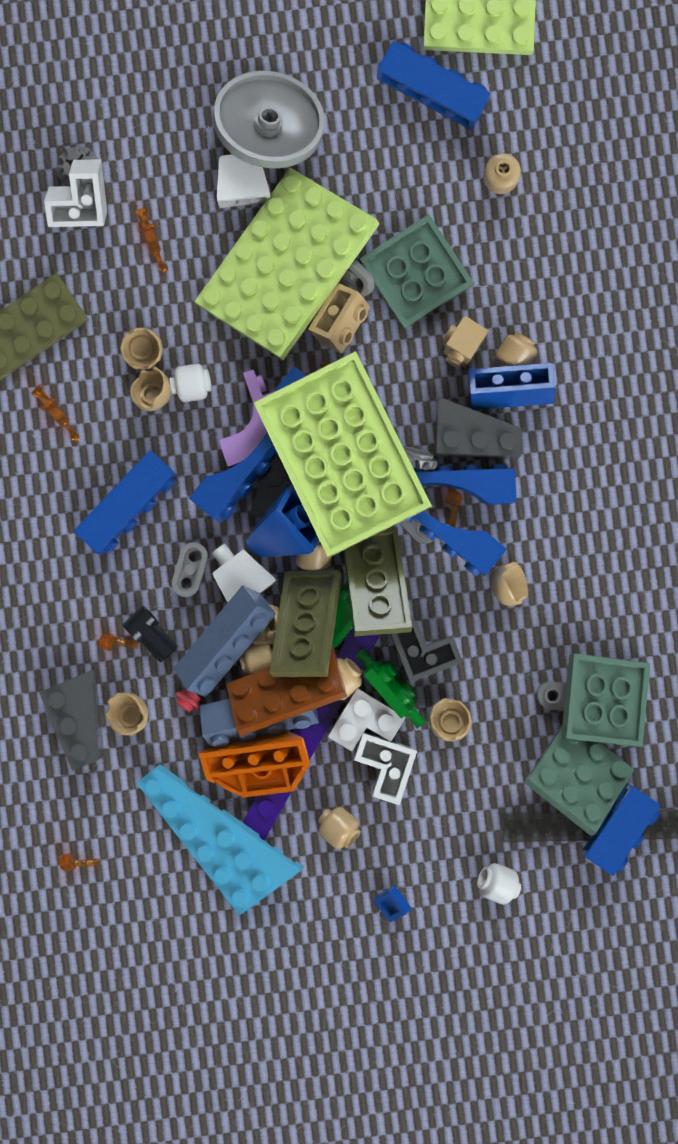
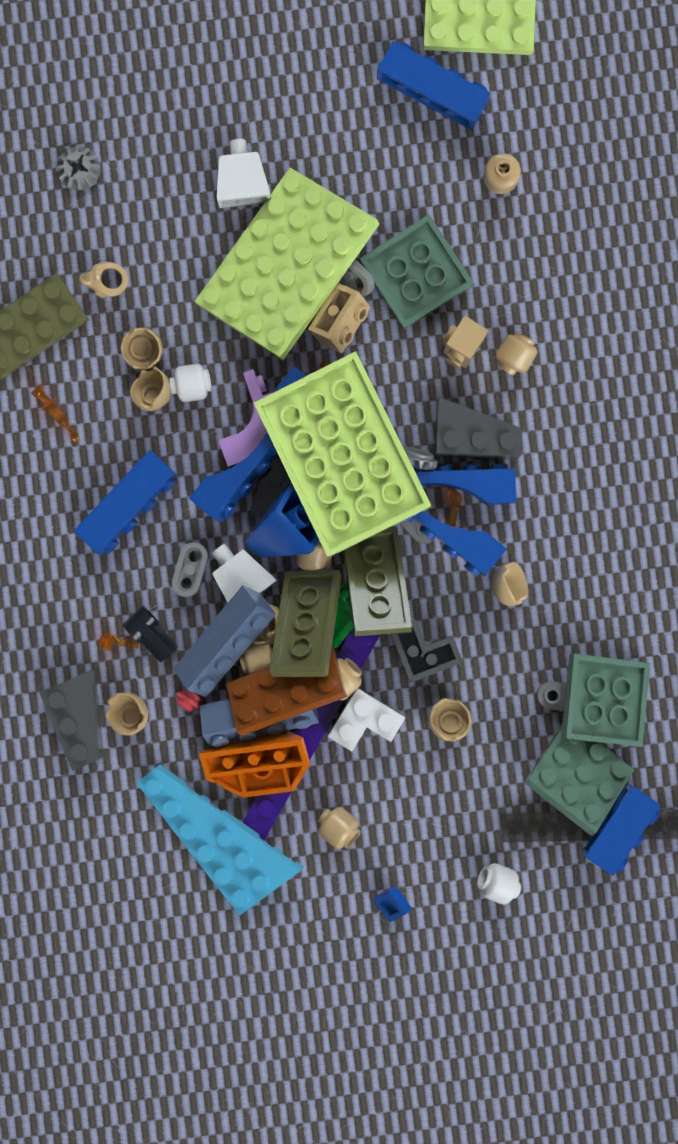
white brick [44,159,107,227] -> none
clear orange hand [58,853,99,871] -> none
clear orange piece [134,207,168,272] -> none
light grey dish [213,71,325,168] -> none
white brick [354,732,417,805] -> none
green plate [355,648,426,729] -> none
blue brick [468,363,556,410] -> none
none -> tan piece [79,262,128,298]

